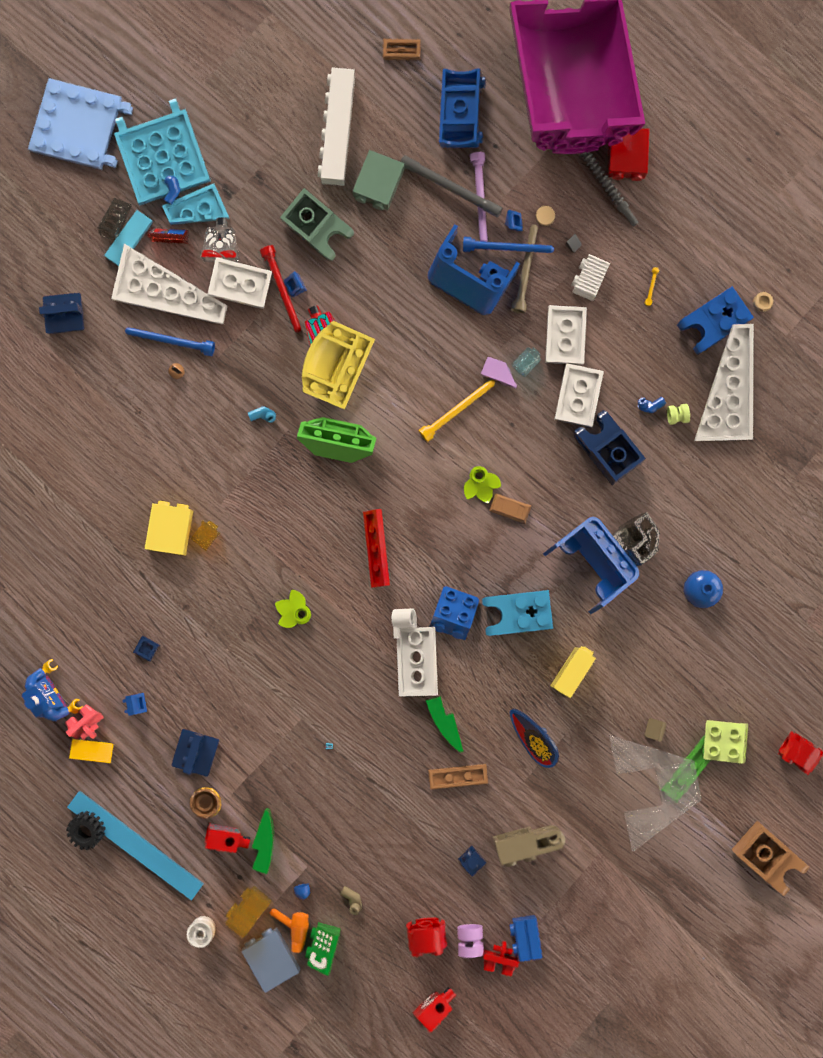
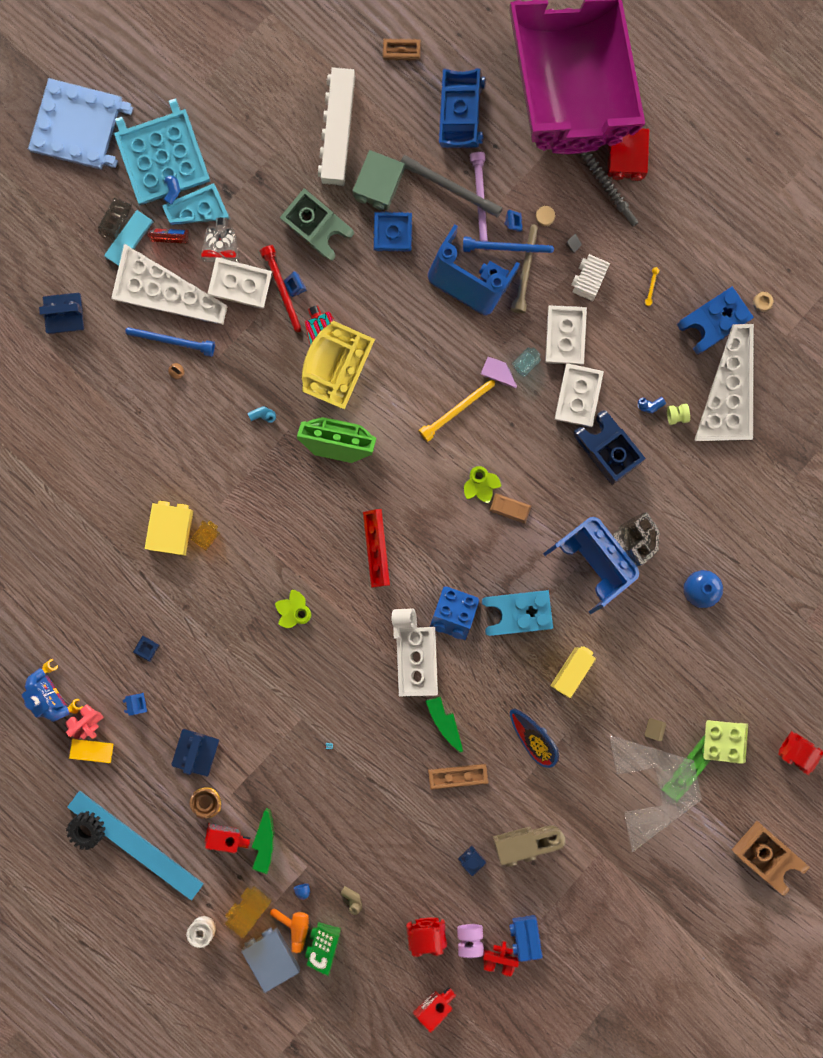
none -> blue plate [374,212,412,251]

